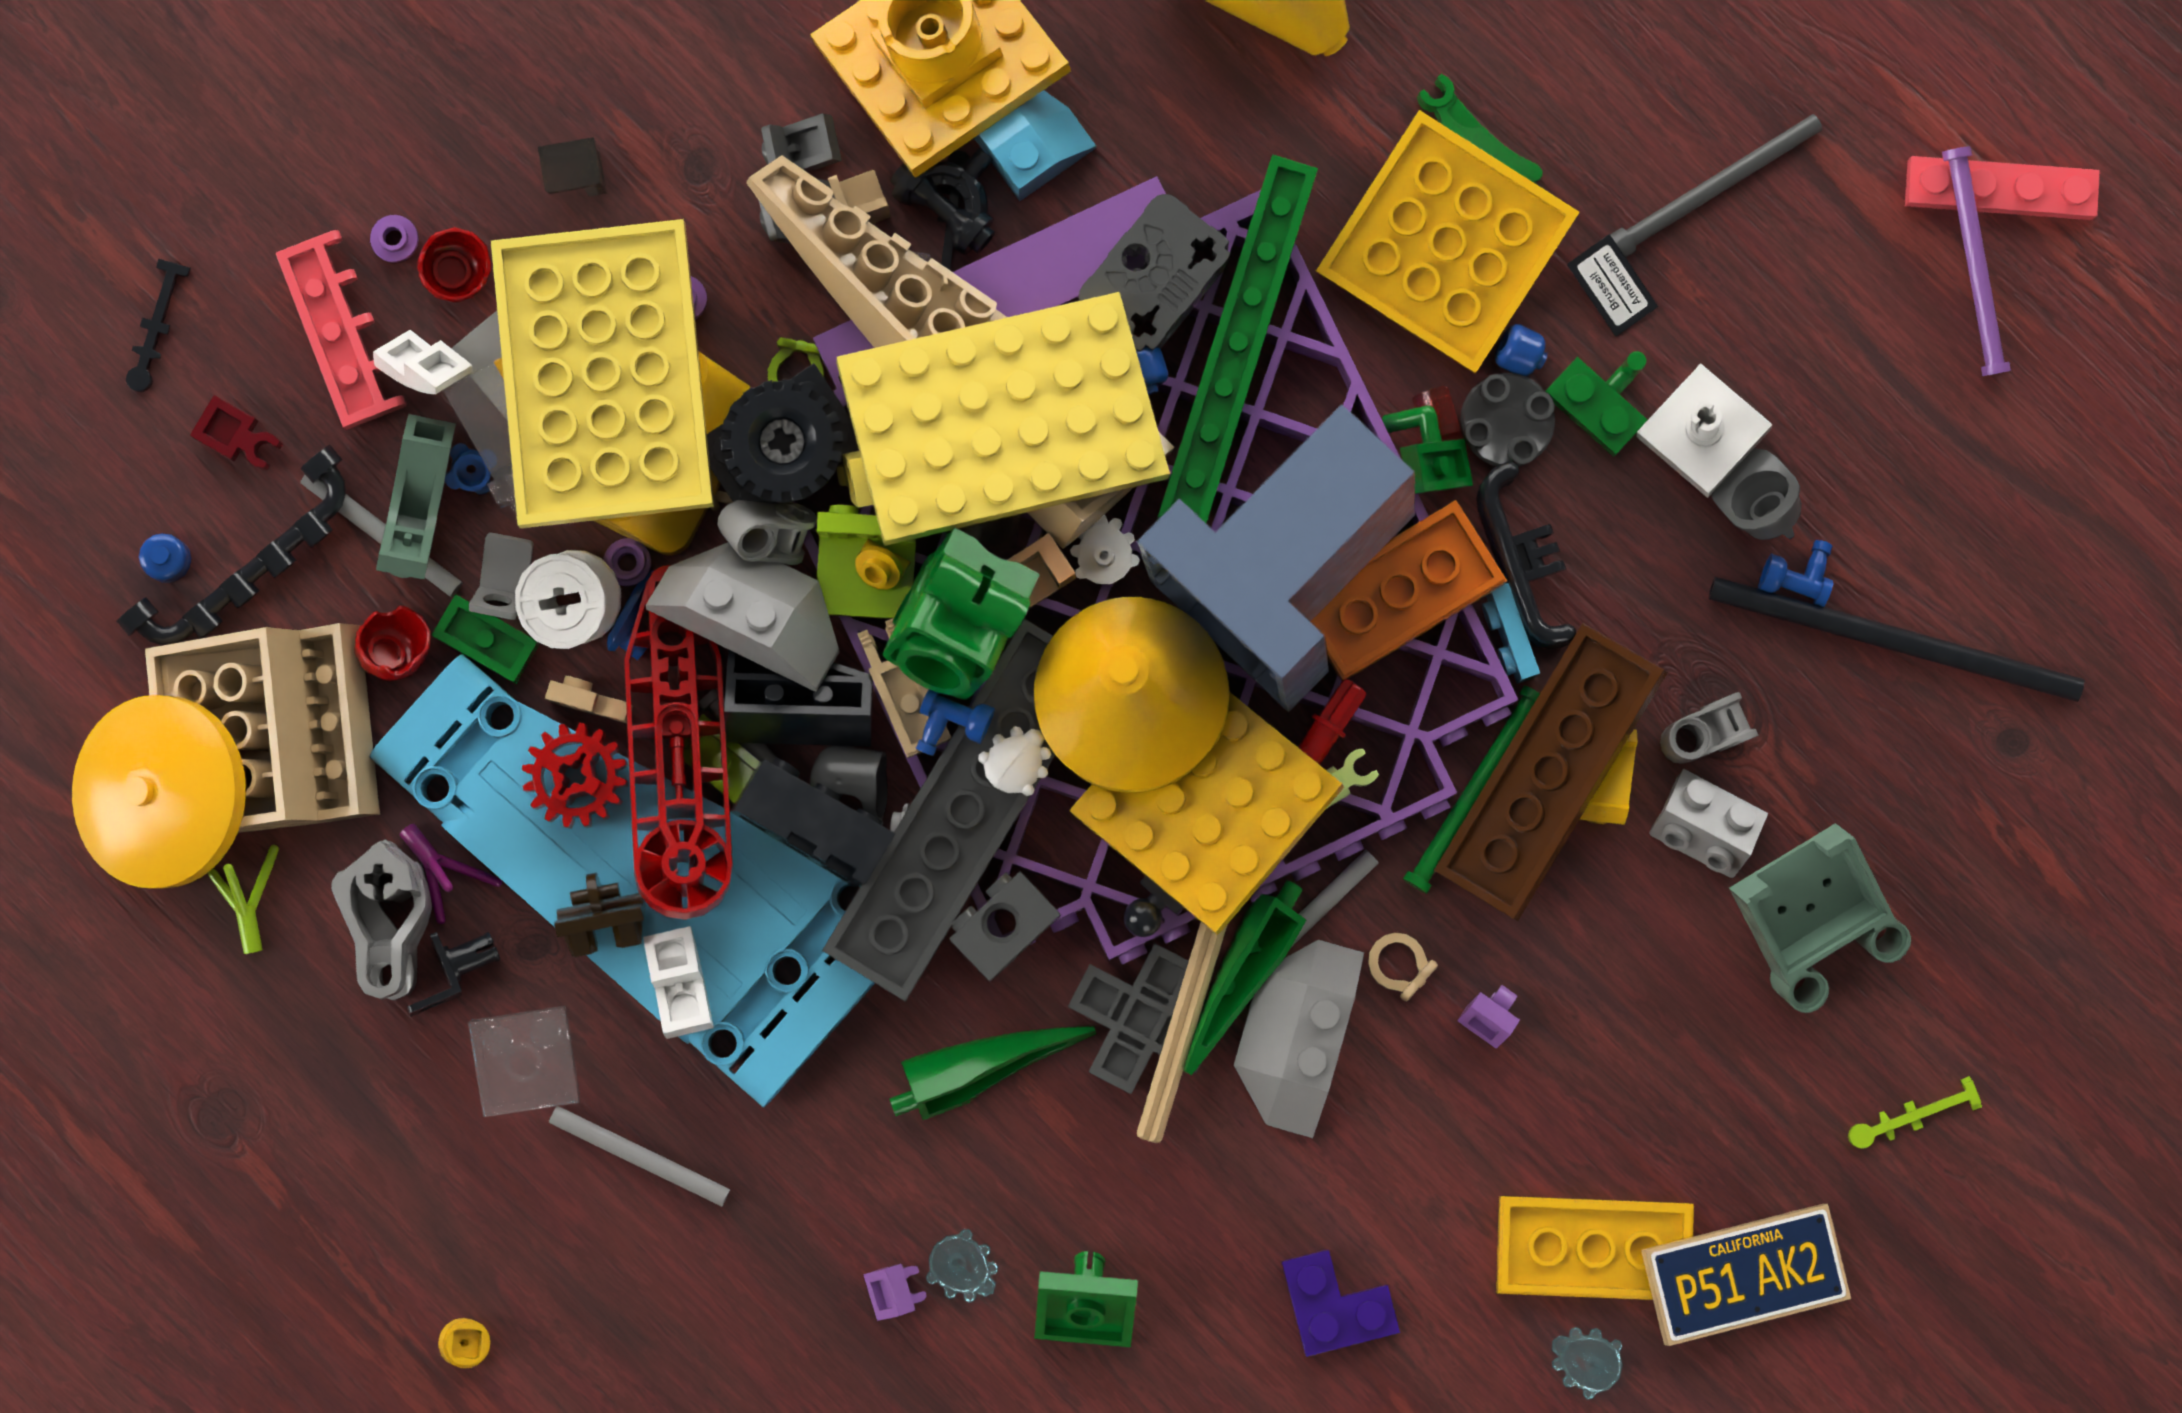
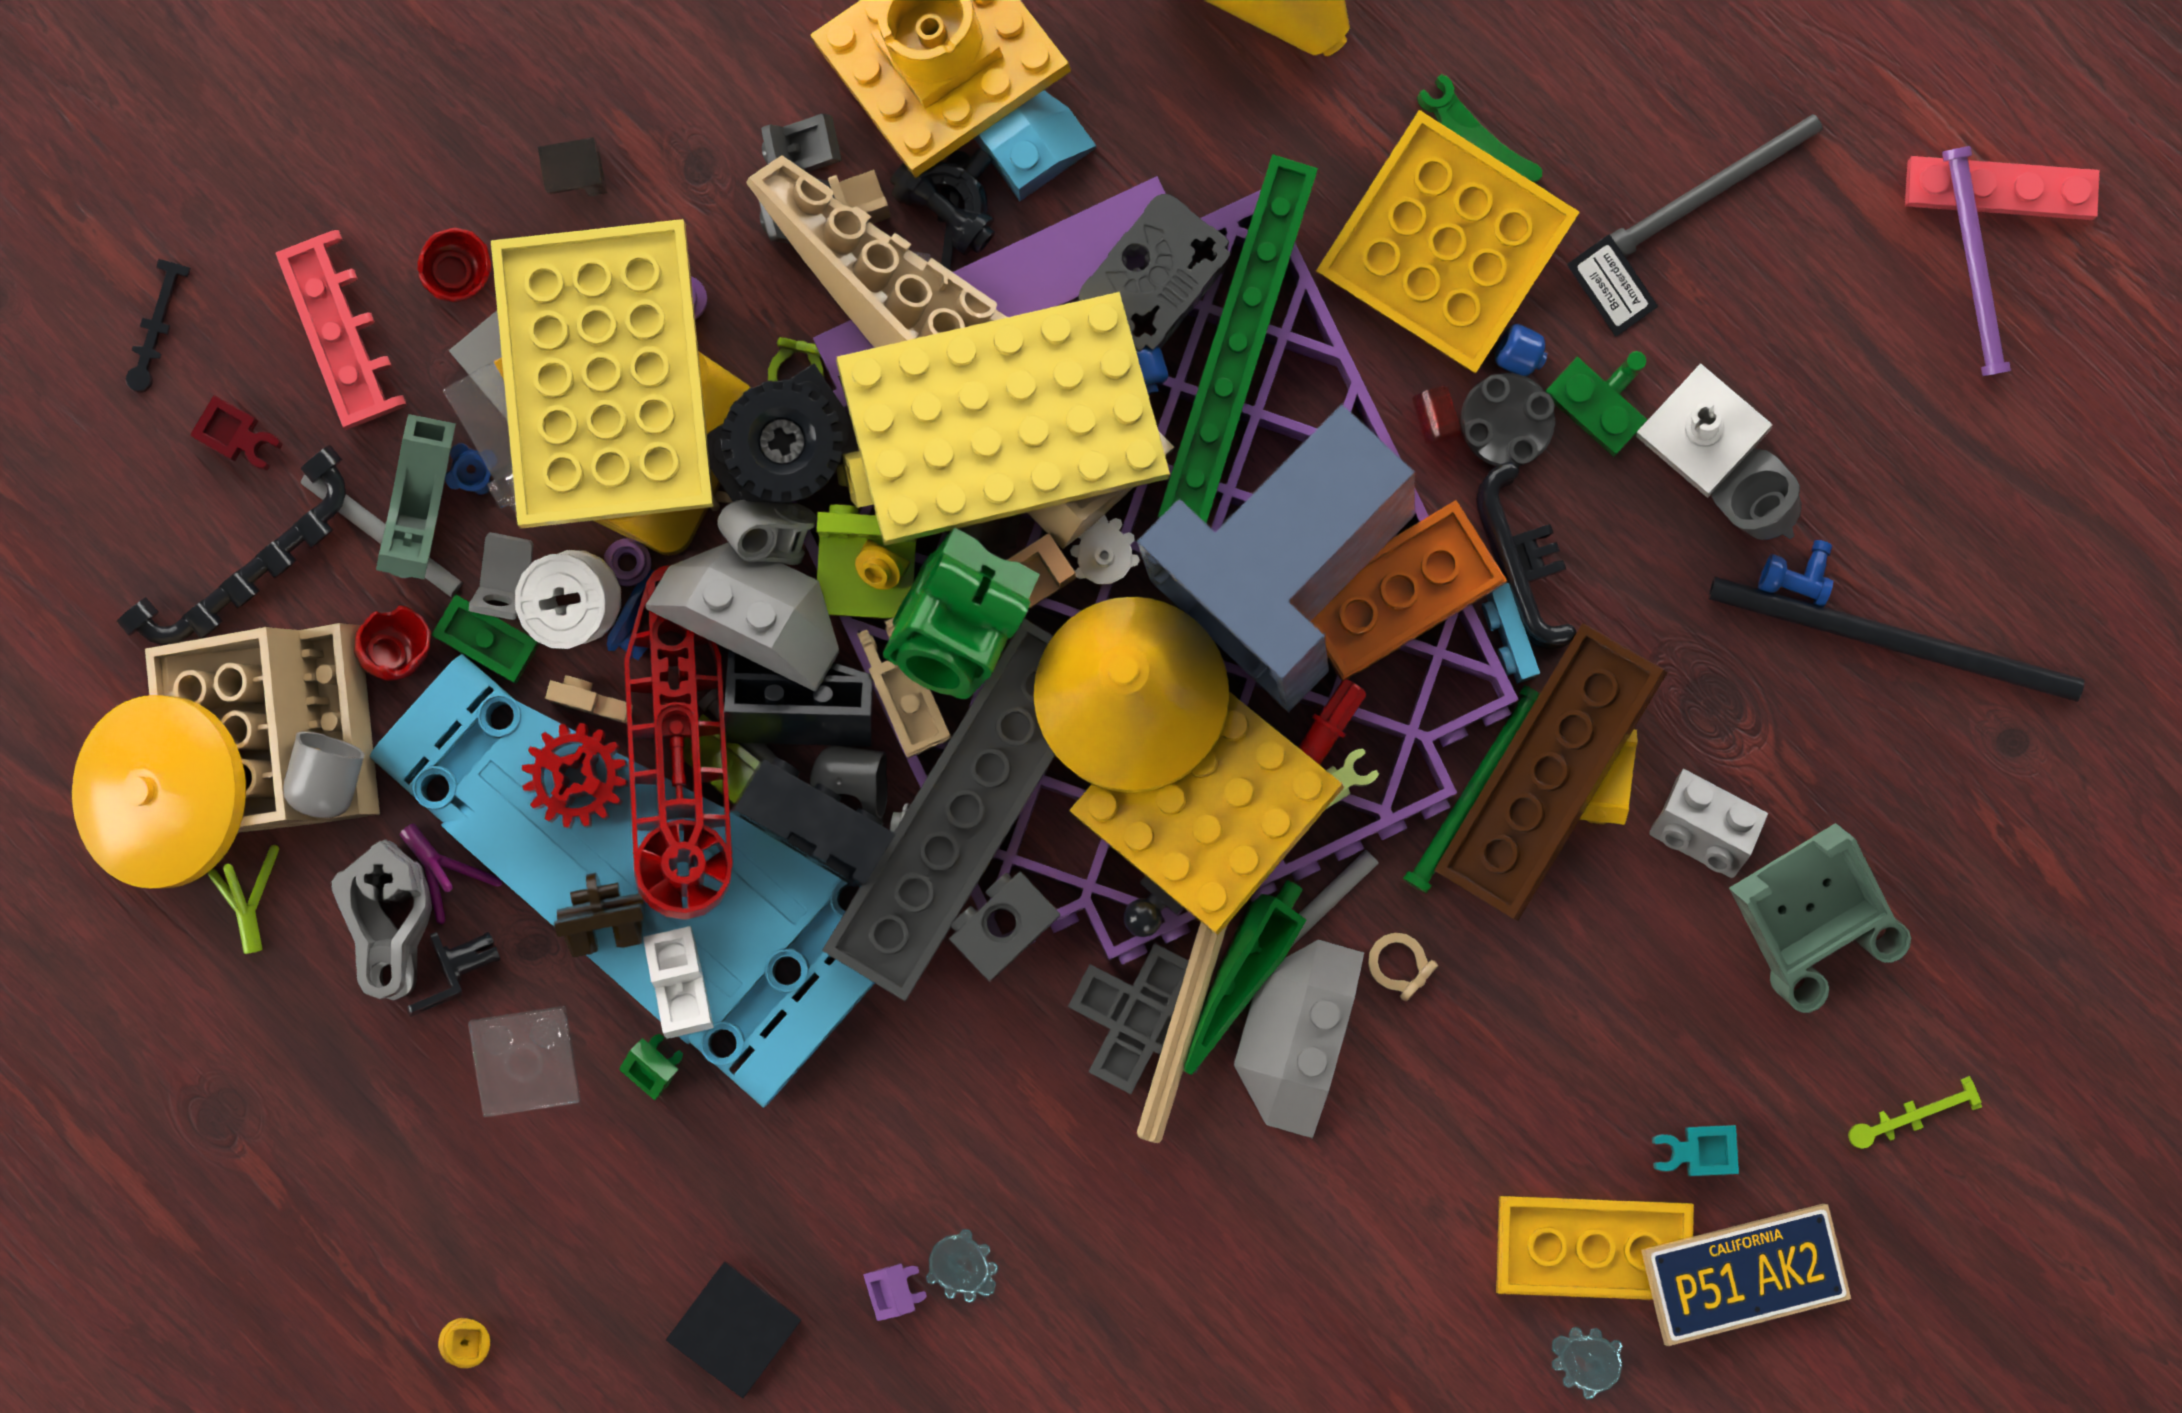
blue piece [139,533,191,583] -> none
medium lavender plate [370,215,419,263] -> none
white slope [373,330,473,394] -> none
light grey bar [549,1106,731,1207] -> none
green piece [889,1027,1096,1120] -> none
blue piece [916,689,996,756] -> none
white piece [978,726,1052,796] -> none
green tile [1034,1251,1138,1347] -> none
dark purple plate [1281,1249,1400,1357] -> none
green plate [1382,405,1473,494] -> none
medium lavender tile [1457,985,1520,1049] -> none
light grey piece [1660,692,1759,764] -> none
none -> light grey helmet [283,731,364,818]
none -> green tile [619,1034,683,1101]
none -> black tile [666,1261,802,1399]
none -> teal plate [1652,1125,1739,1176]

